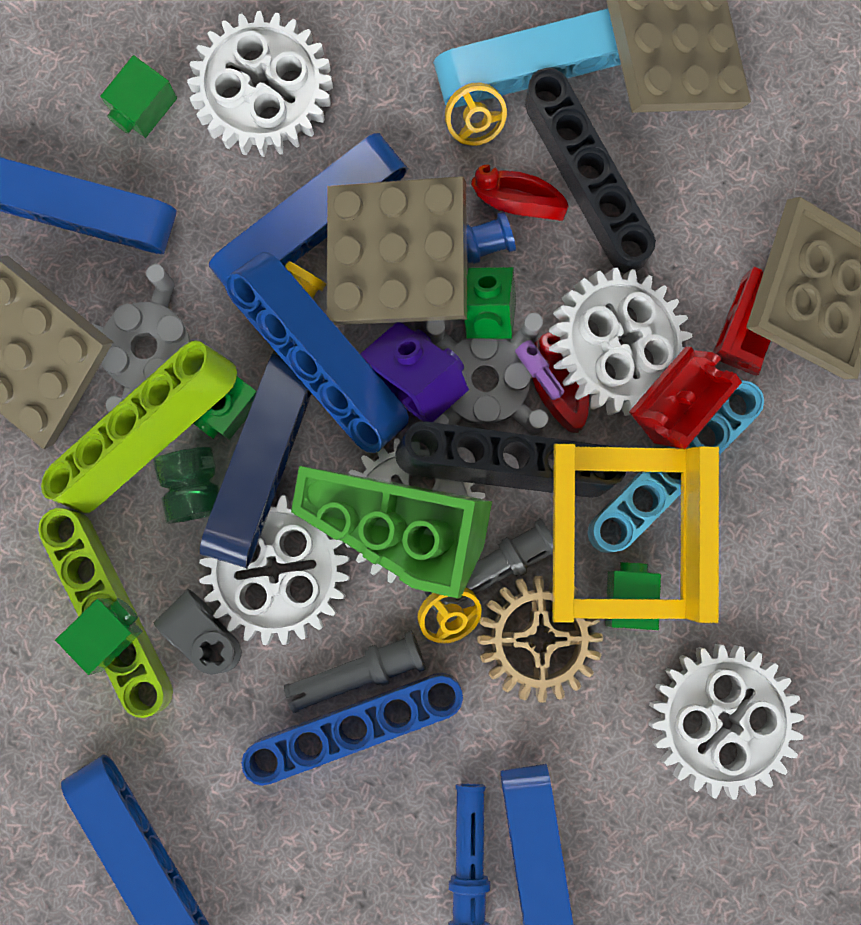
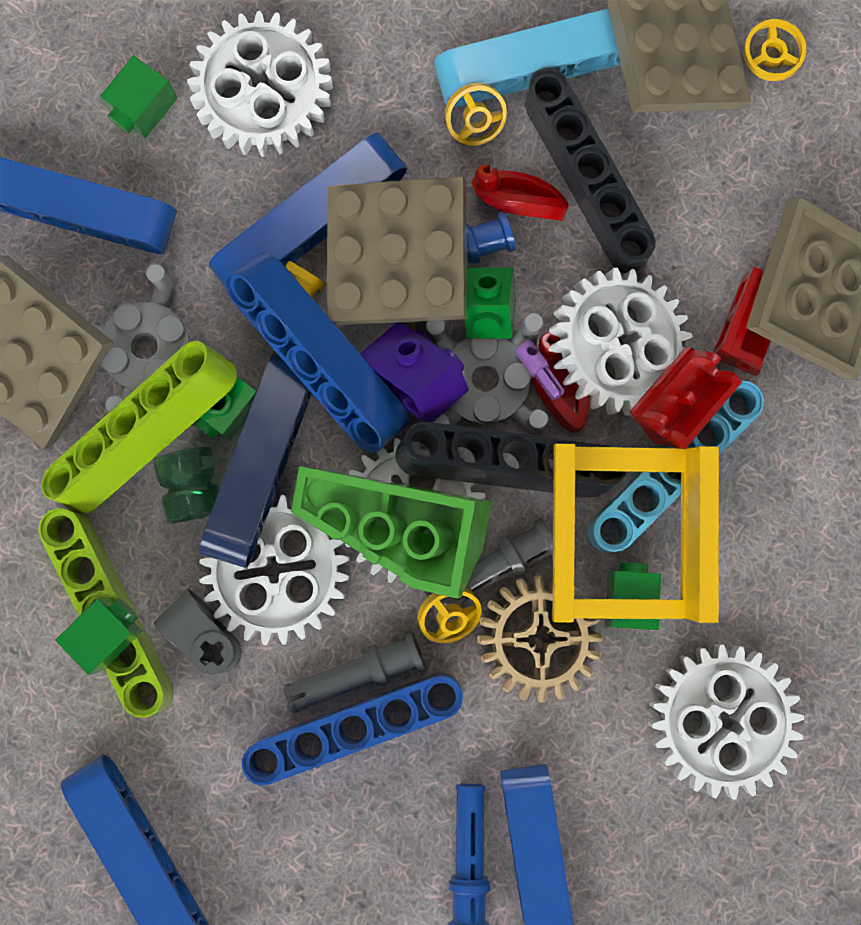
none -> yellow piece [743,19,806,81]

